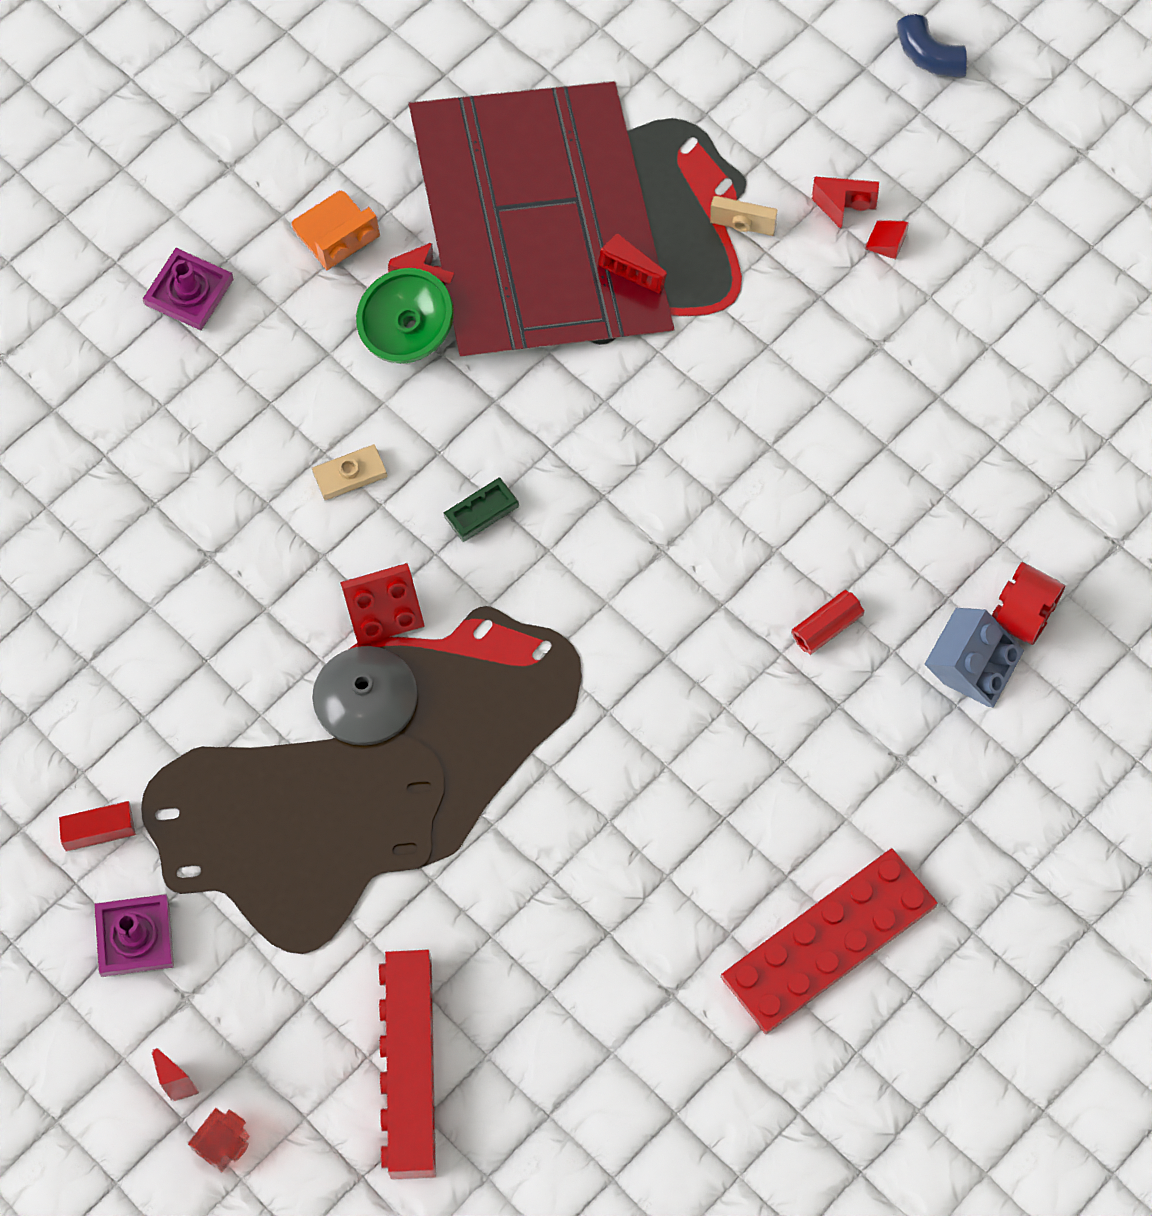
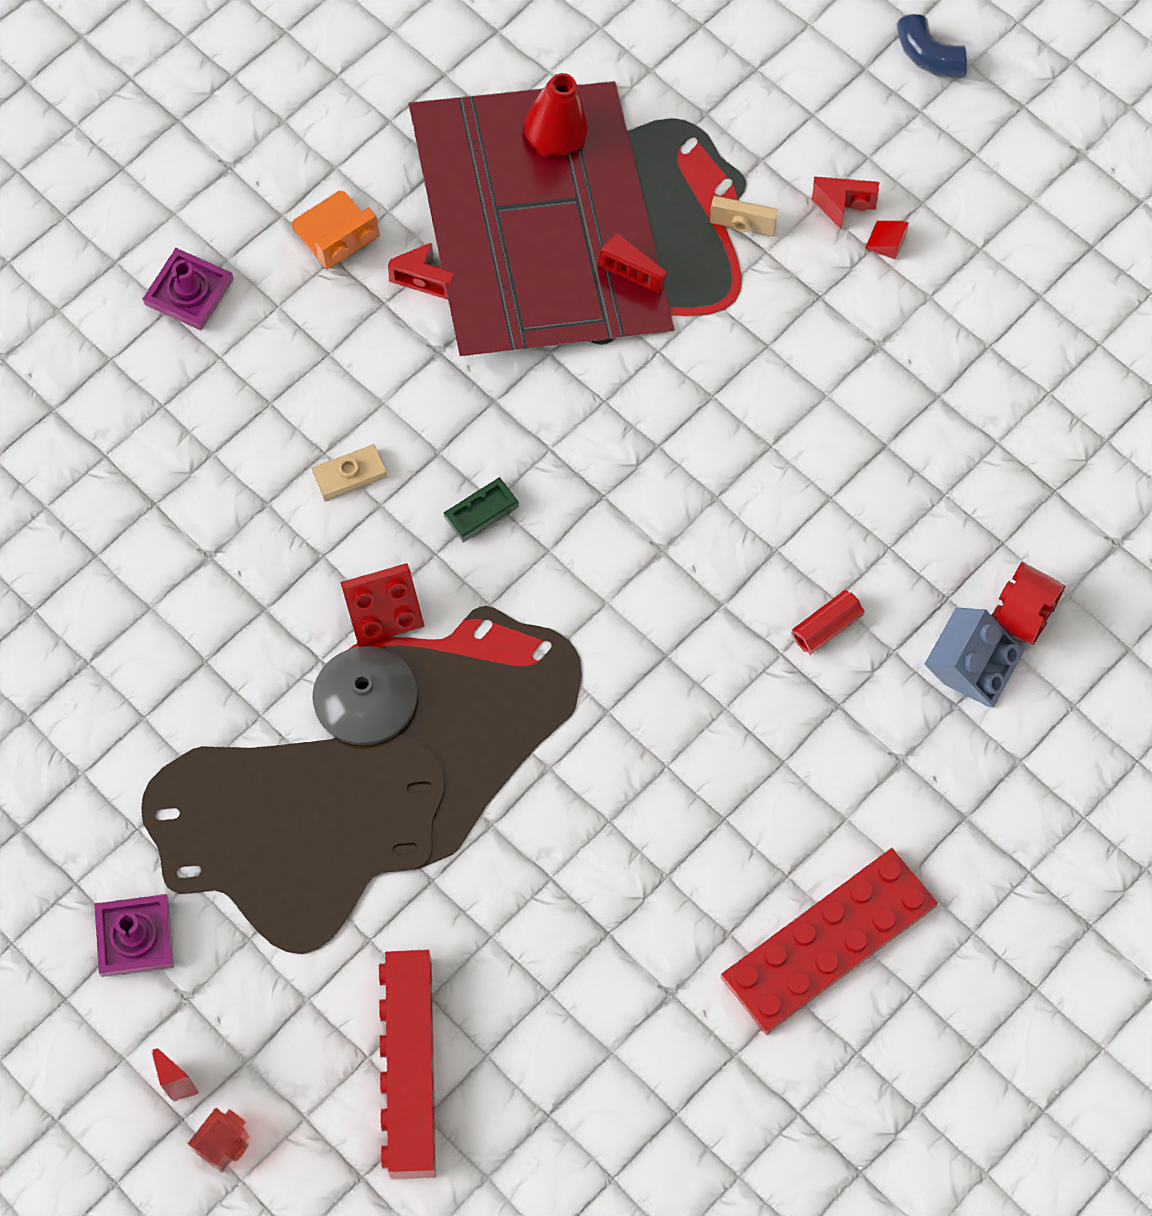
red slope [59,801,136,851] -> none
green dish [356,268,454,364] -> none
none -> red cone [524,73,588,158]

